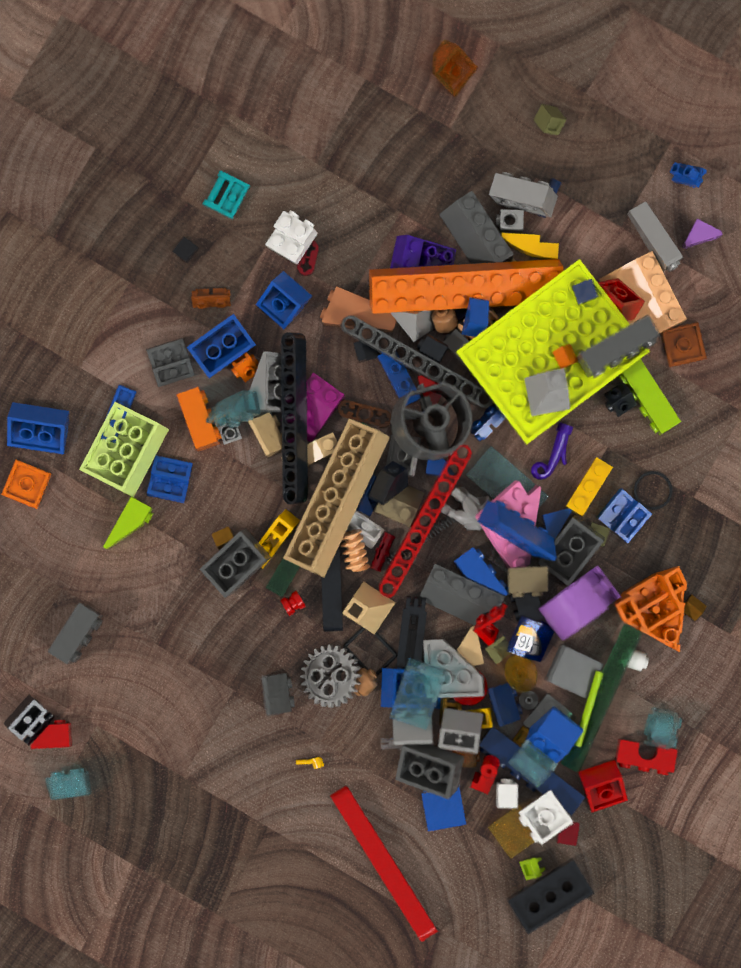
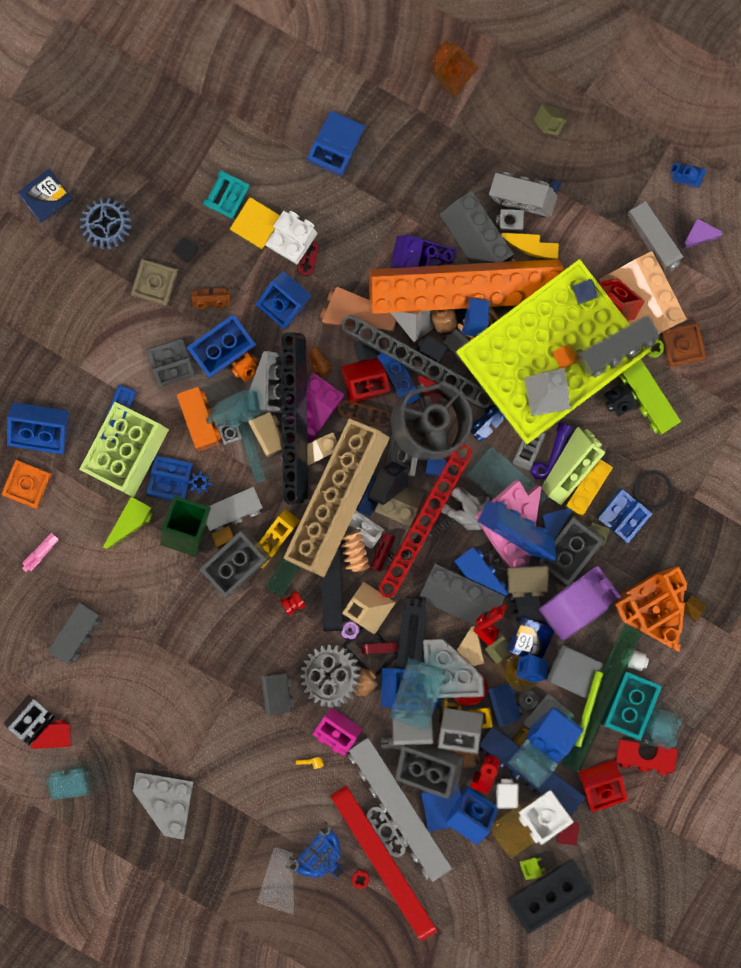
none -> slope [17,169,73,223]
none -> bright pink piece [22,533,59,572]
none -> sand blue gear [80,198,132,249]
none -> dark tan tile [130,259,178,306]
none -> light grey plate [133,772,194,839]
none -> dark green slope [160,495,211,557]
none -> blue gear [188,471,212,495]
none -> light grey brick [207,487,263,532]
none -> yellow tile [230,197,280,250]
none -> clear light blue axle [235,409,265,483]
none -> clear wing [257,846,294,914]
none -> torso [285,821,344,878]
none -> blue slope [307,111,366,178]
none -> clear orange cone [309,348,332,377]
none -> dark pink brick [312,708,363,756]
none -> red slope [341,358,391,403]
none -> lavender plate [341,620,360,639]
none -> light grey brick [347,737,452,882]
none -> red bush [352,870,369,889]
none -> dark red beam [361,641,398,654]
none -> light grey beam [367,806,405,857]
none -> blue slope [446,786,499,845]
none -> light grey slope [513,433,546,471]
none -> blue brick [516,654,548,683]
none -> yellowish green slope [541,427,606,505]
none -> teal brick [603,671,662,740]
none -> lime bush [647,339,664,358]

